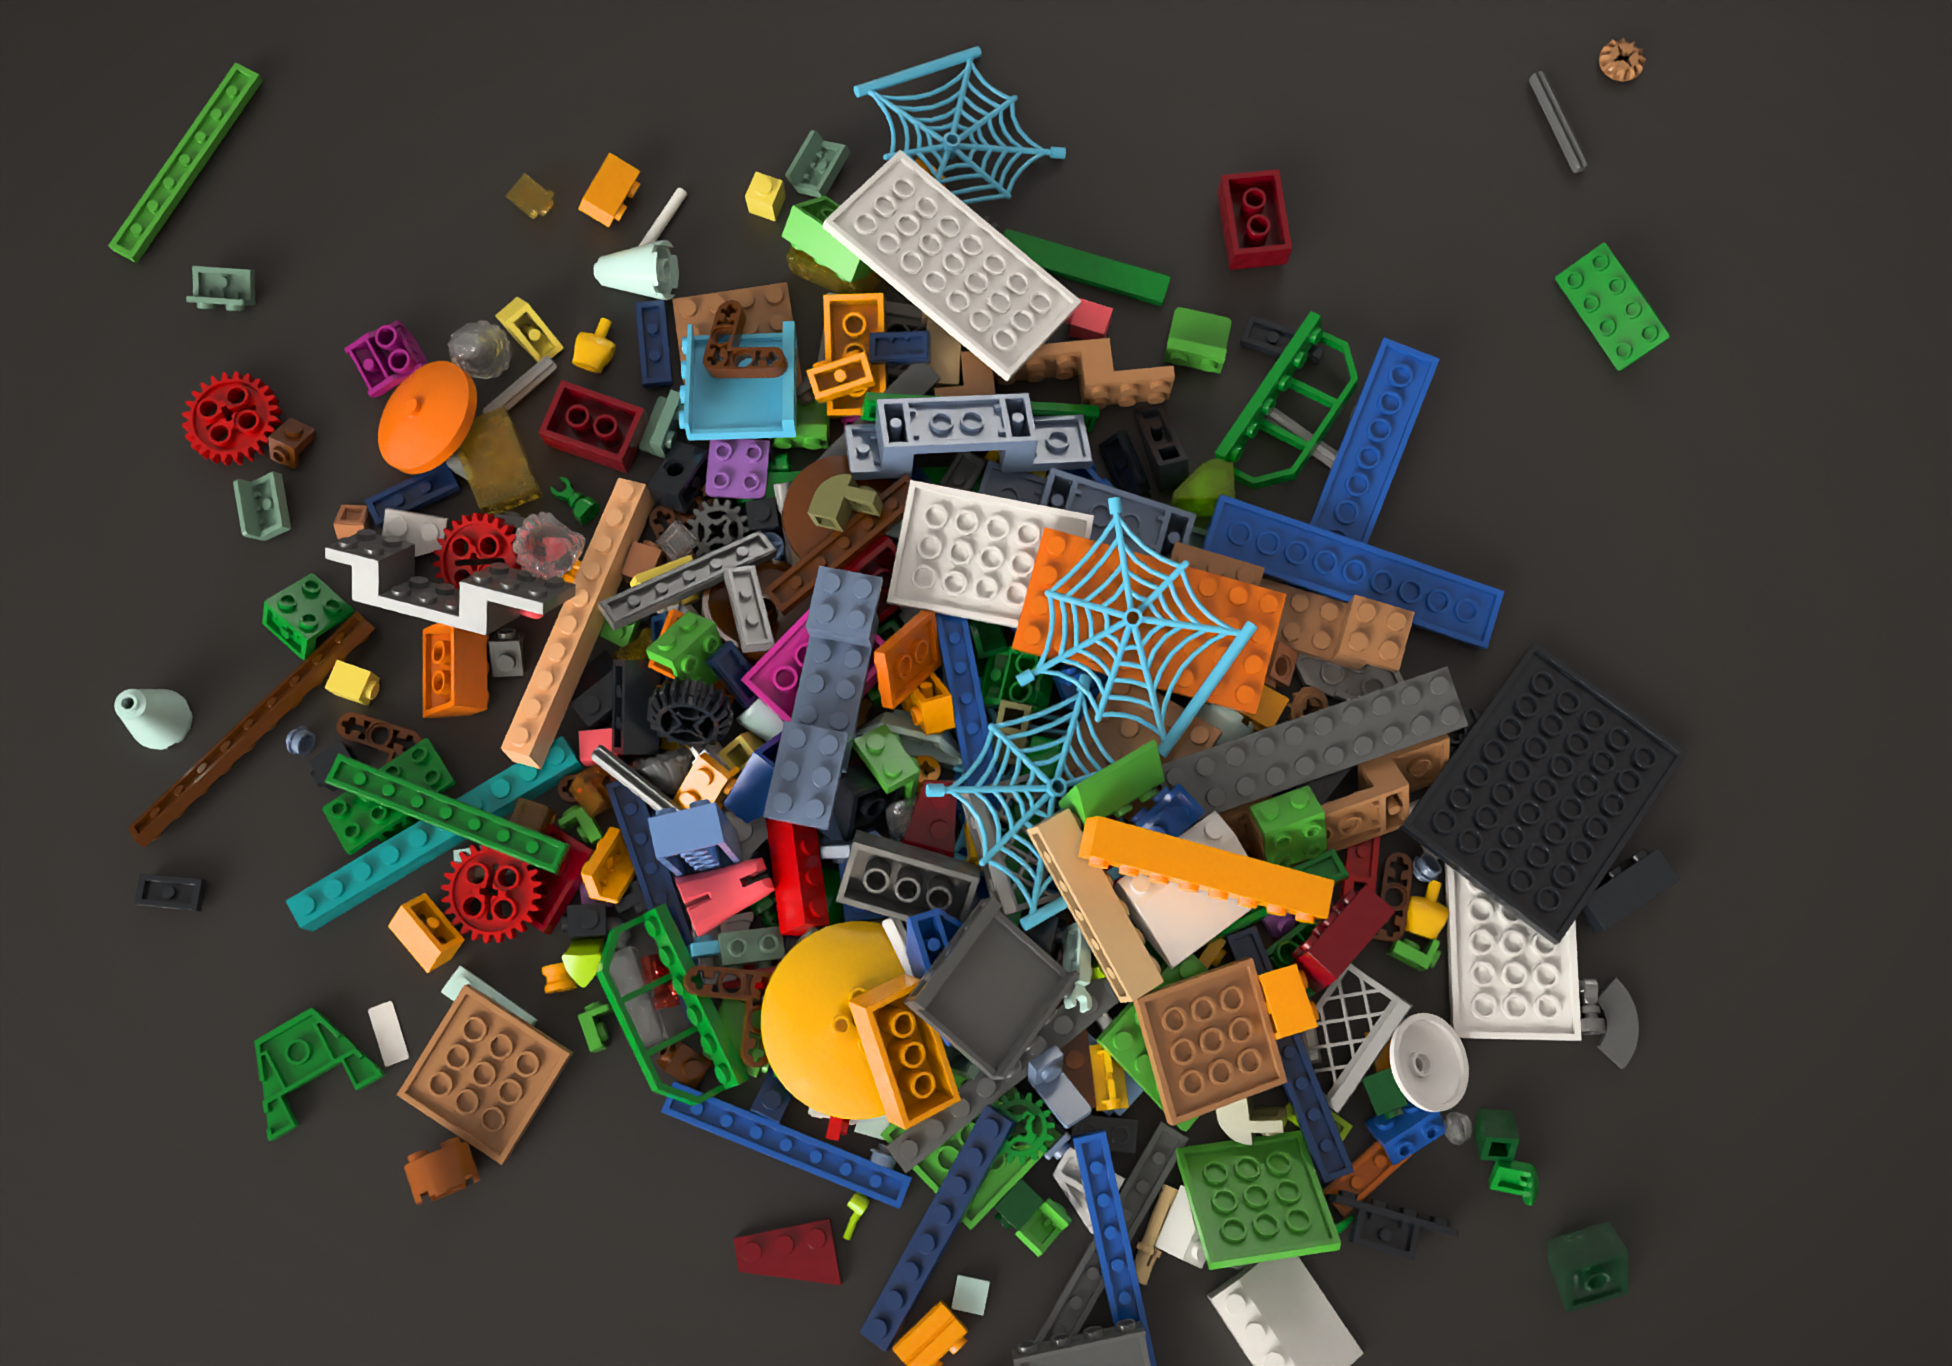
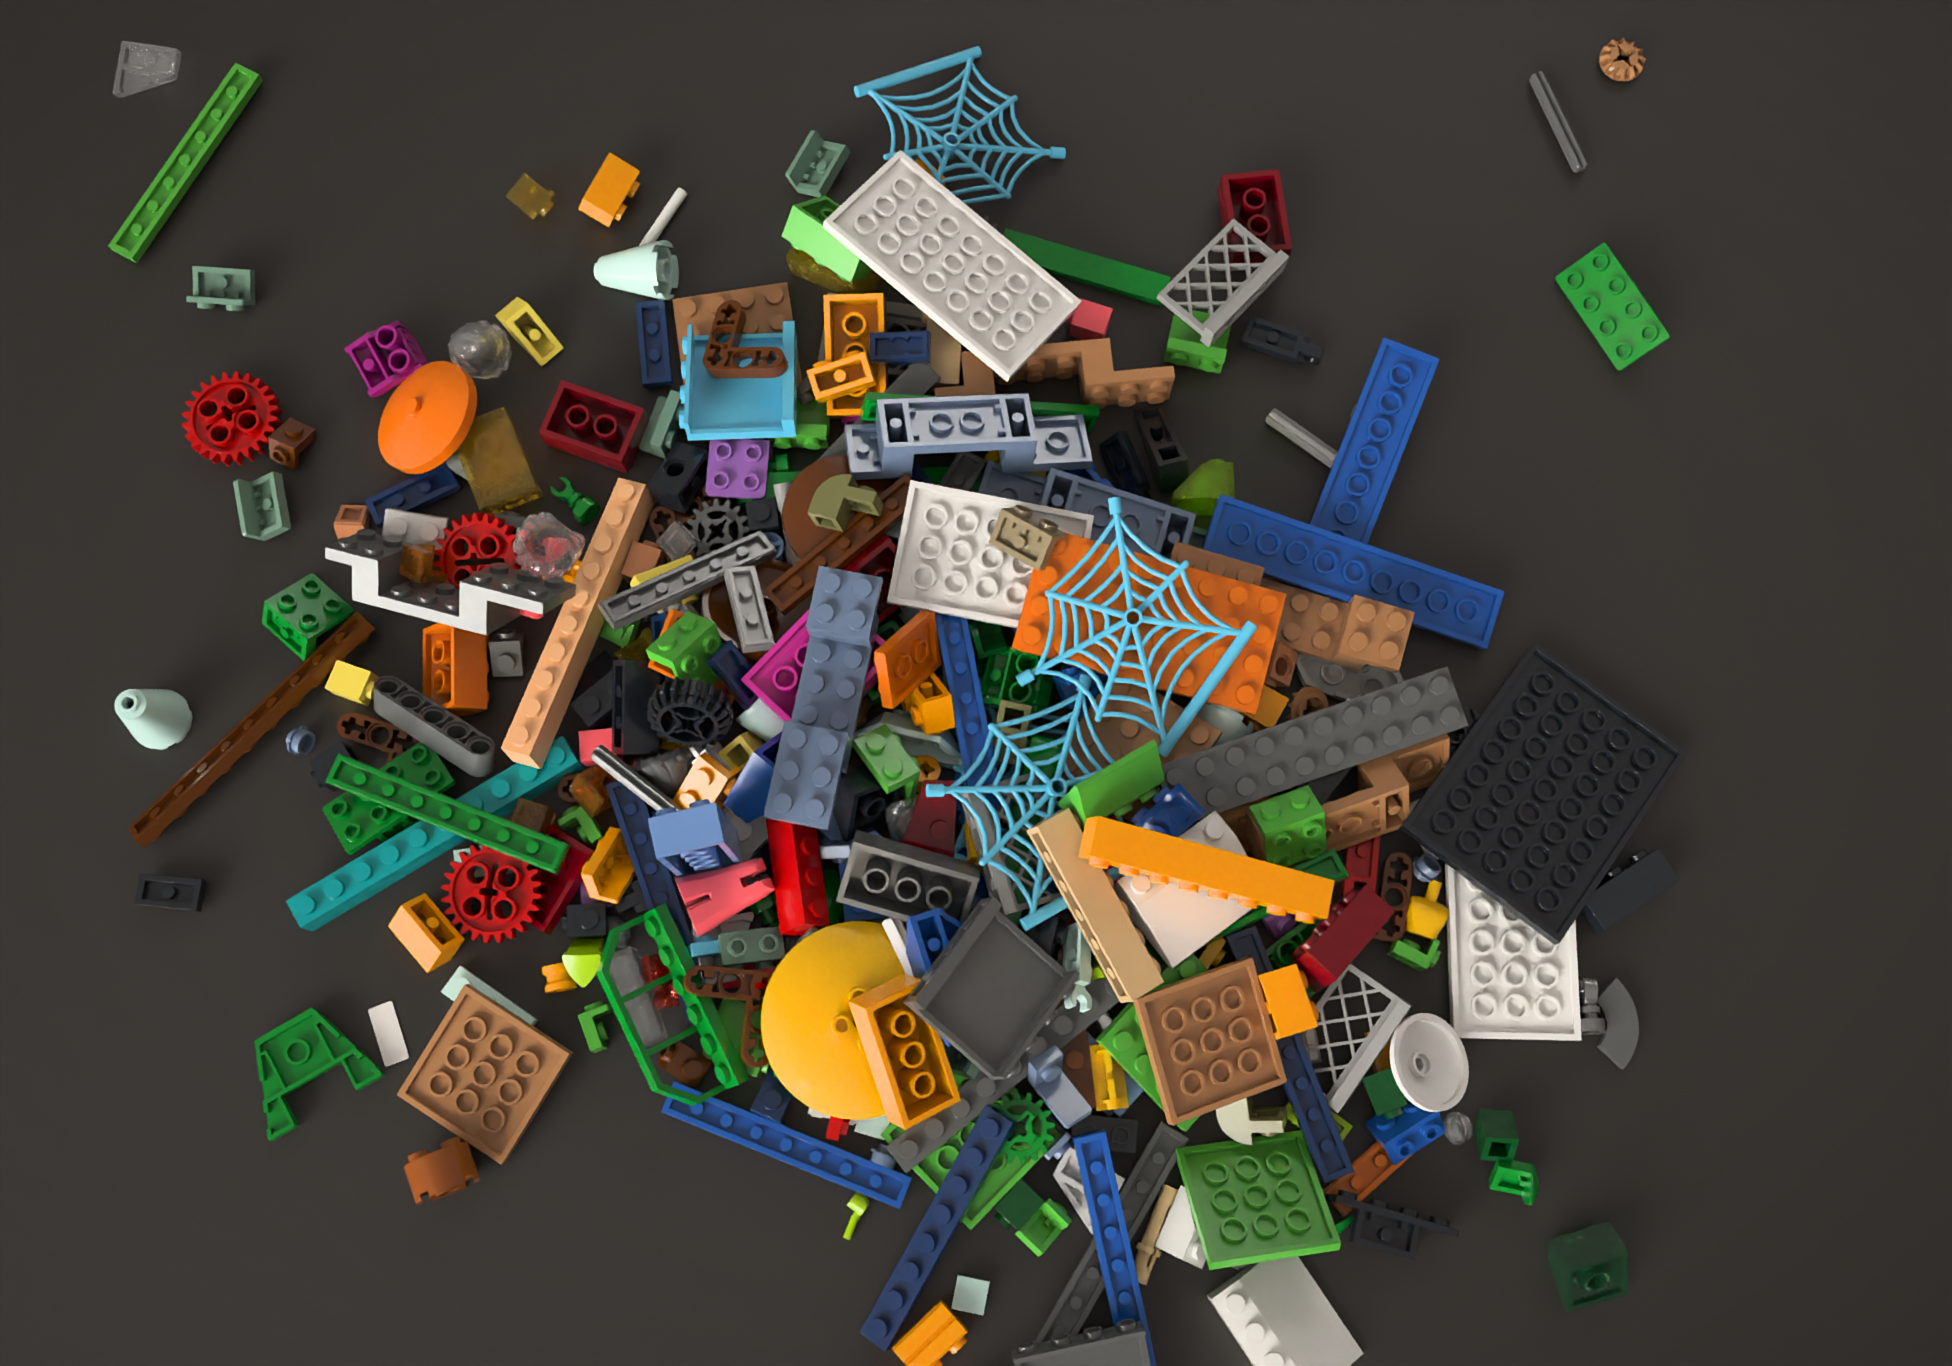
light grey axle [483,356,557,423] -> none
yellow piece [572,318,616,374] -> none
dark red wing [733,1218,842,1285] -> none
light yellow brick [745,172,786,222] -> none
green plate [1215,311,1359,490] -> none
none -> clear wing [112,40,182,98]
none -> dark grey beam [374,676,495,777]
none -> clear orange panel [399,543,447,583]
none -> dark tan bracket [988,505,1067,571]
none -> light grey fence [1157,218,1289,348]

